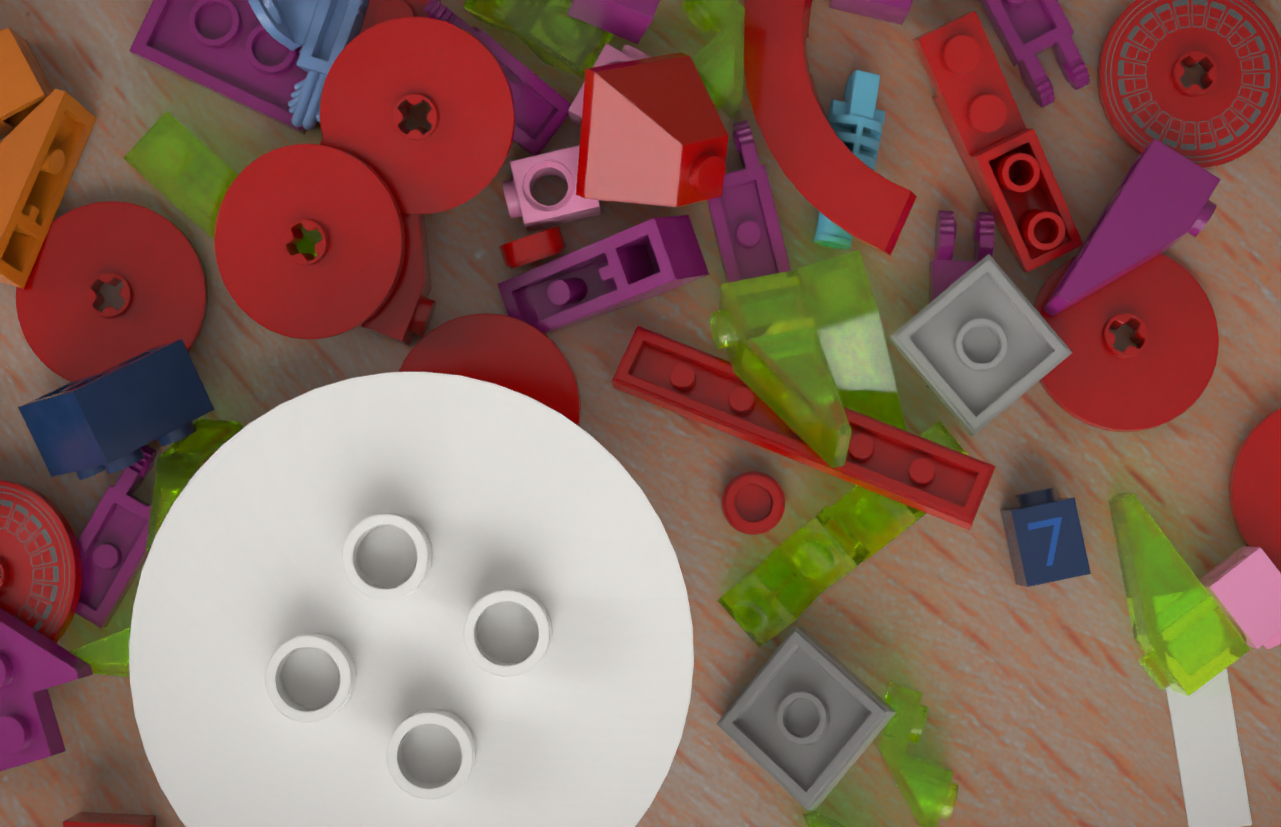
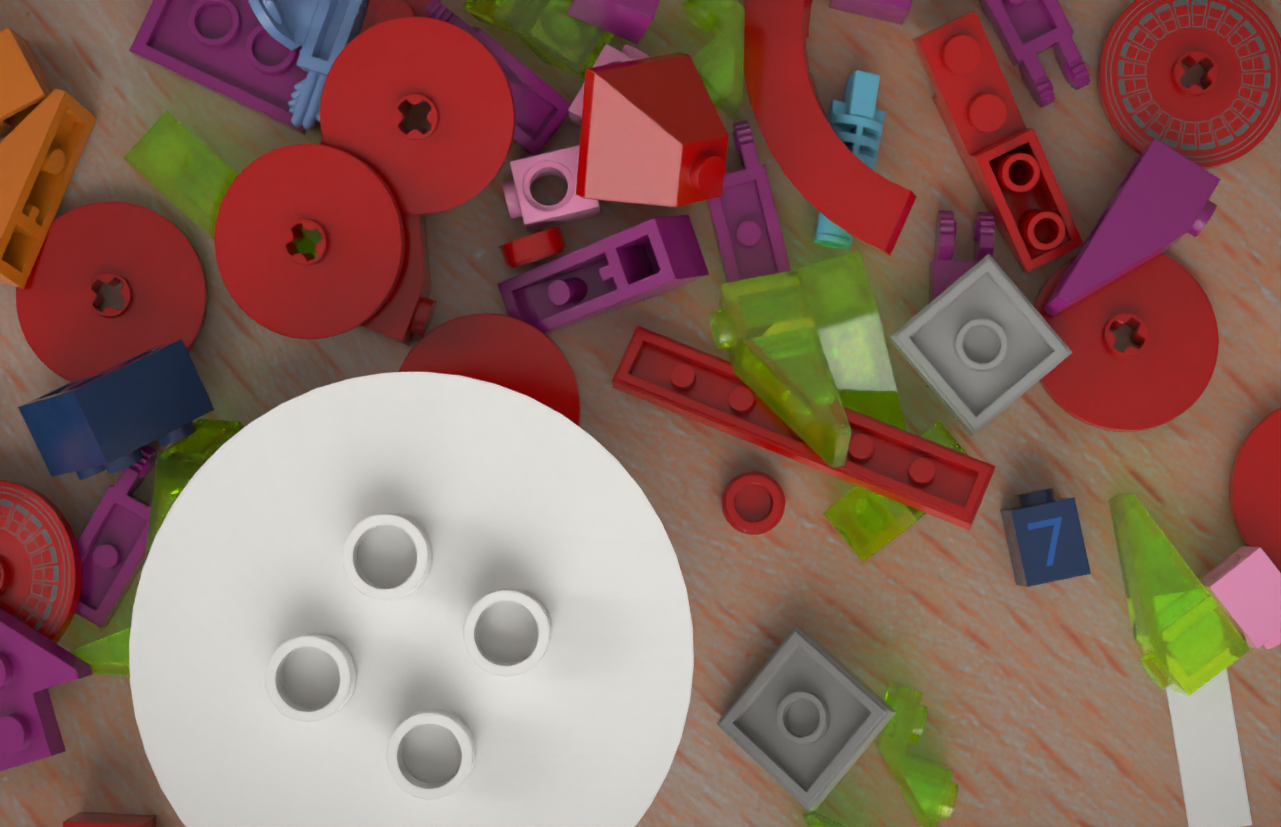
clear neon green slope [717,505,869,648] -> none

